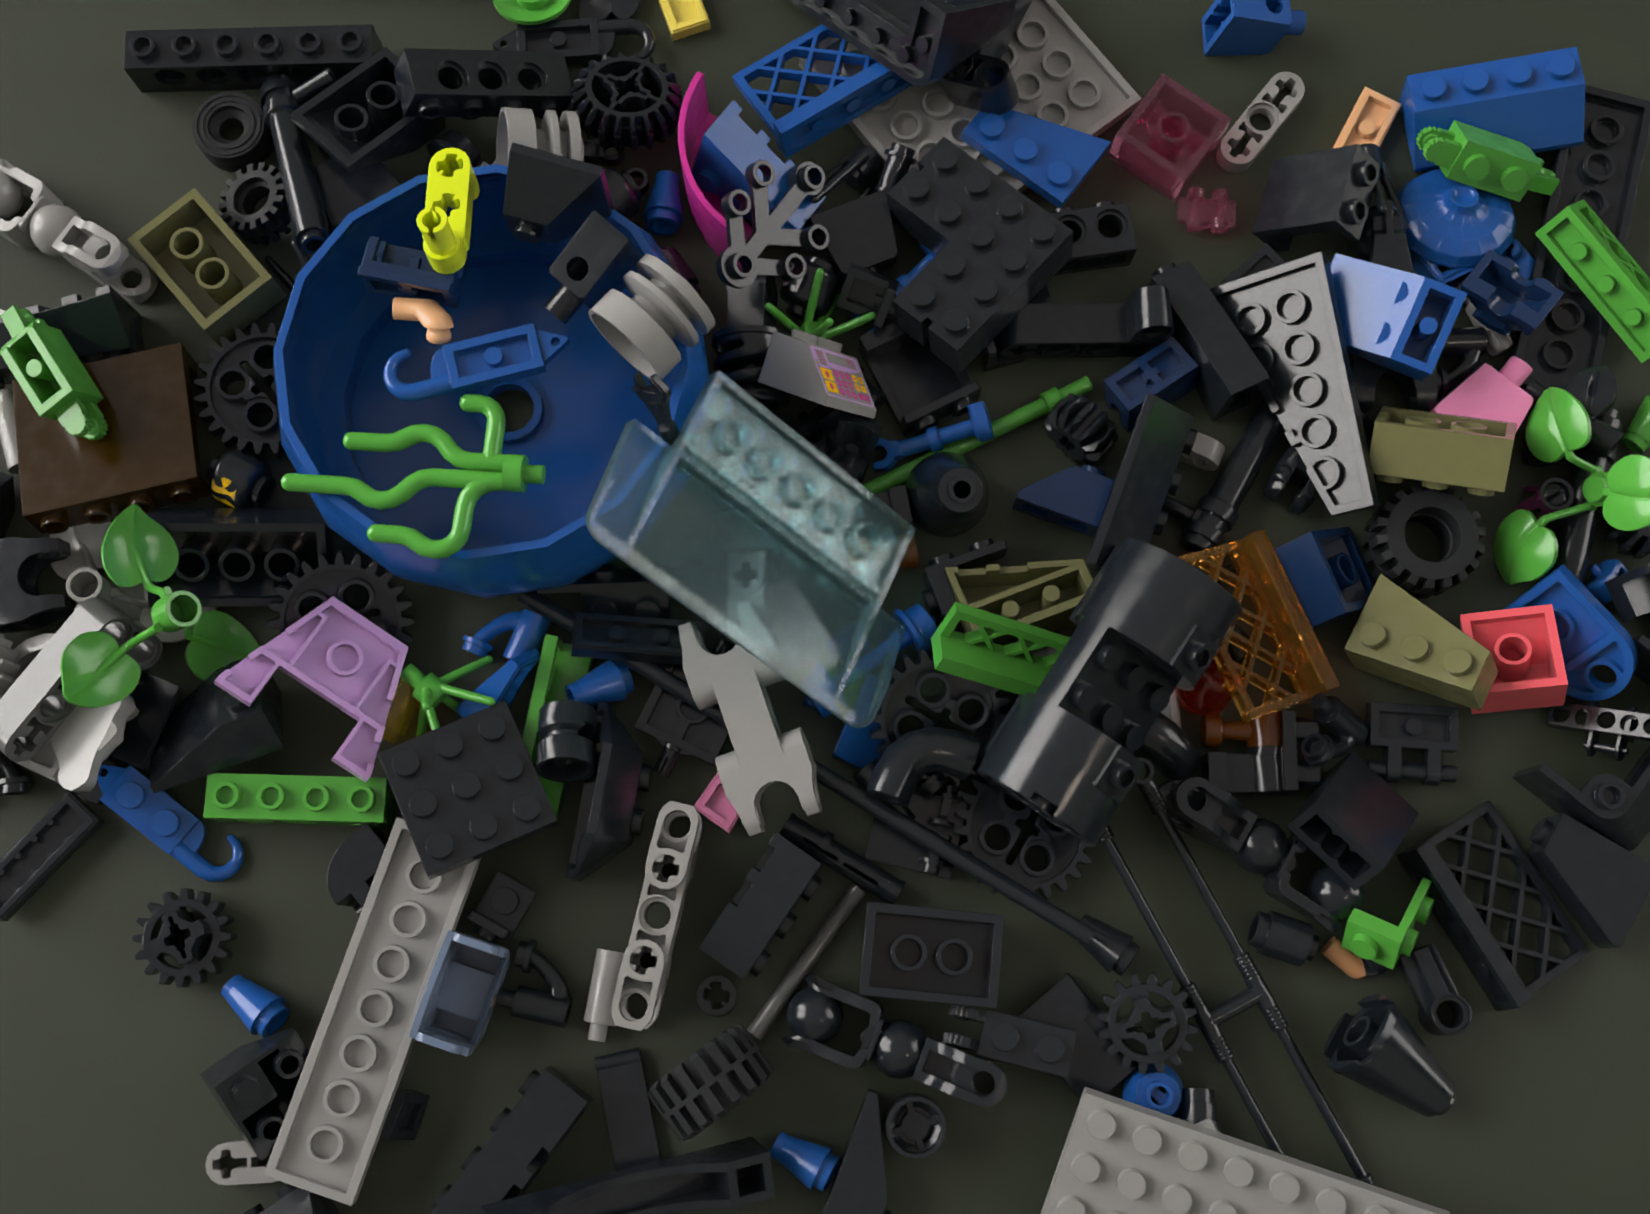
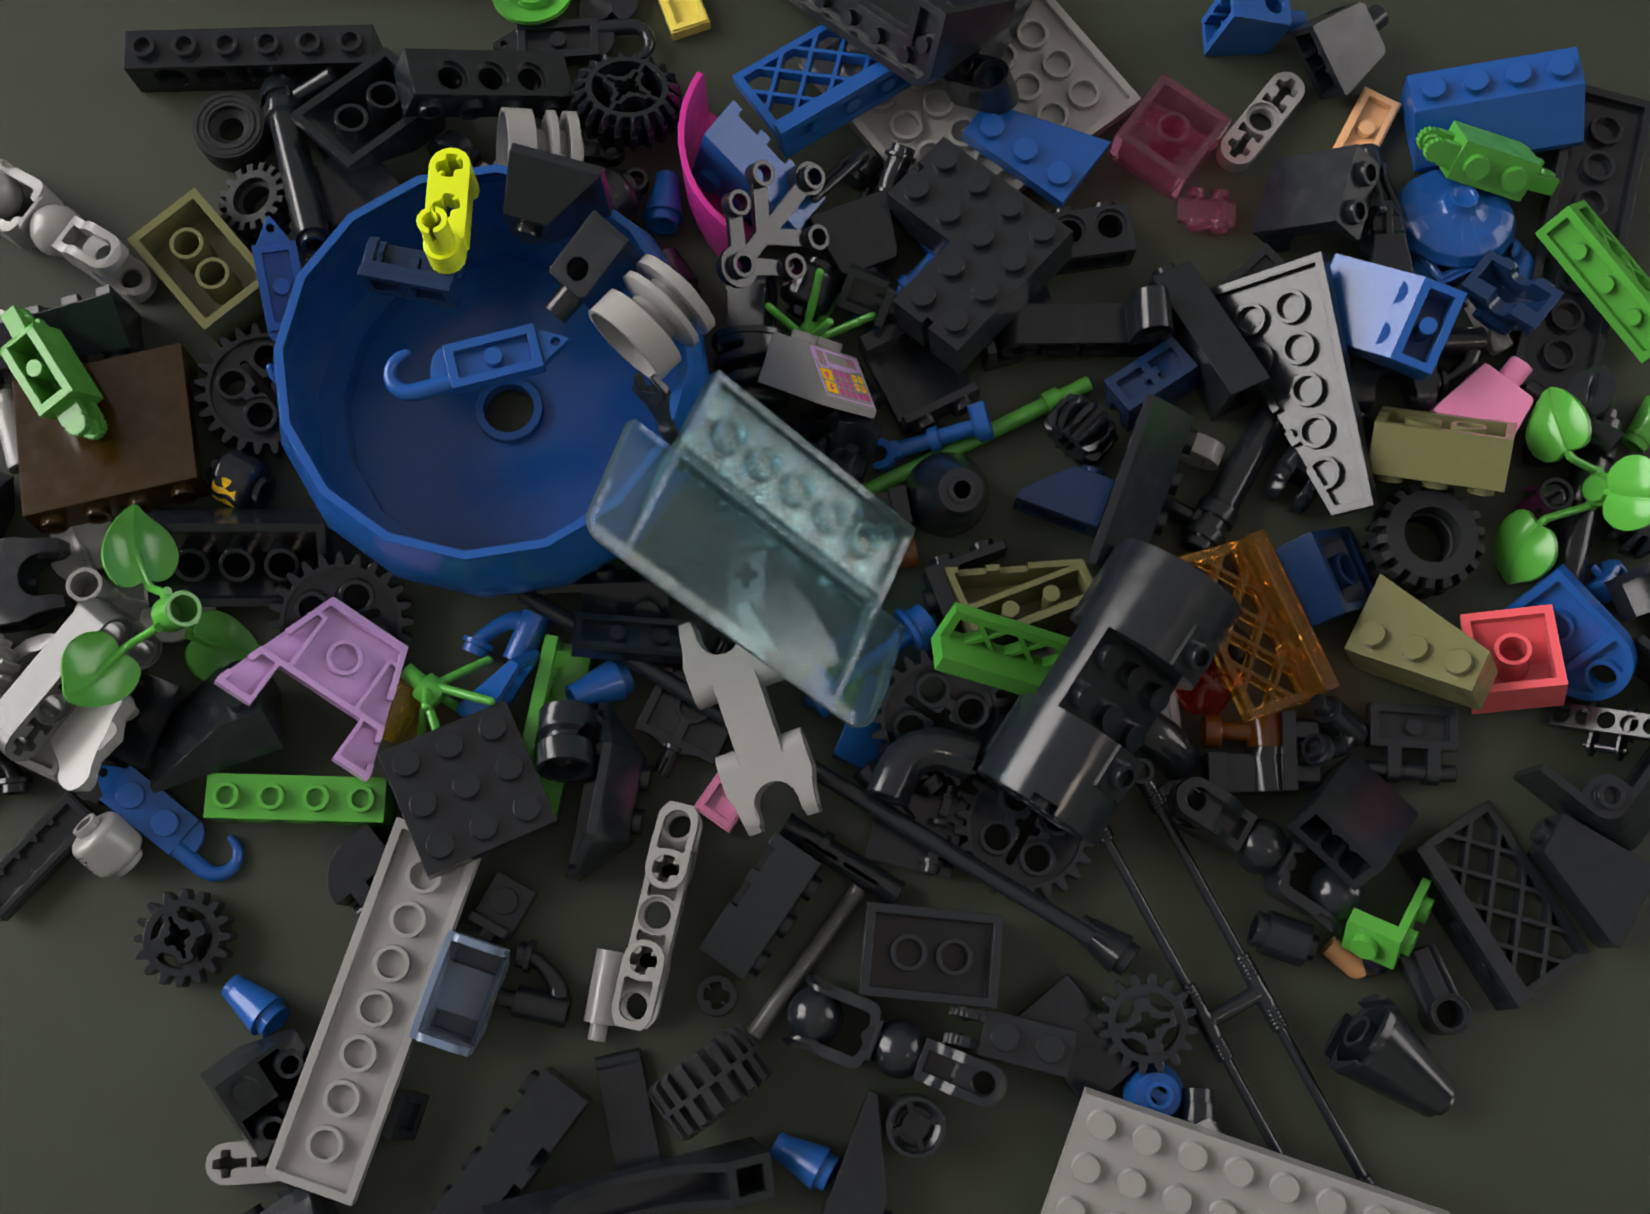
bright green plant [281,394,546,559] -> none
light nougat arm [392,297,454,344] -> none
none -> light grey head [72,811,143,878]
none -> blue plate [251,216,301,384]
none -> black torso [1287,1,1389,100]

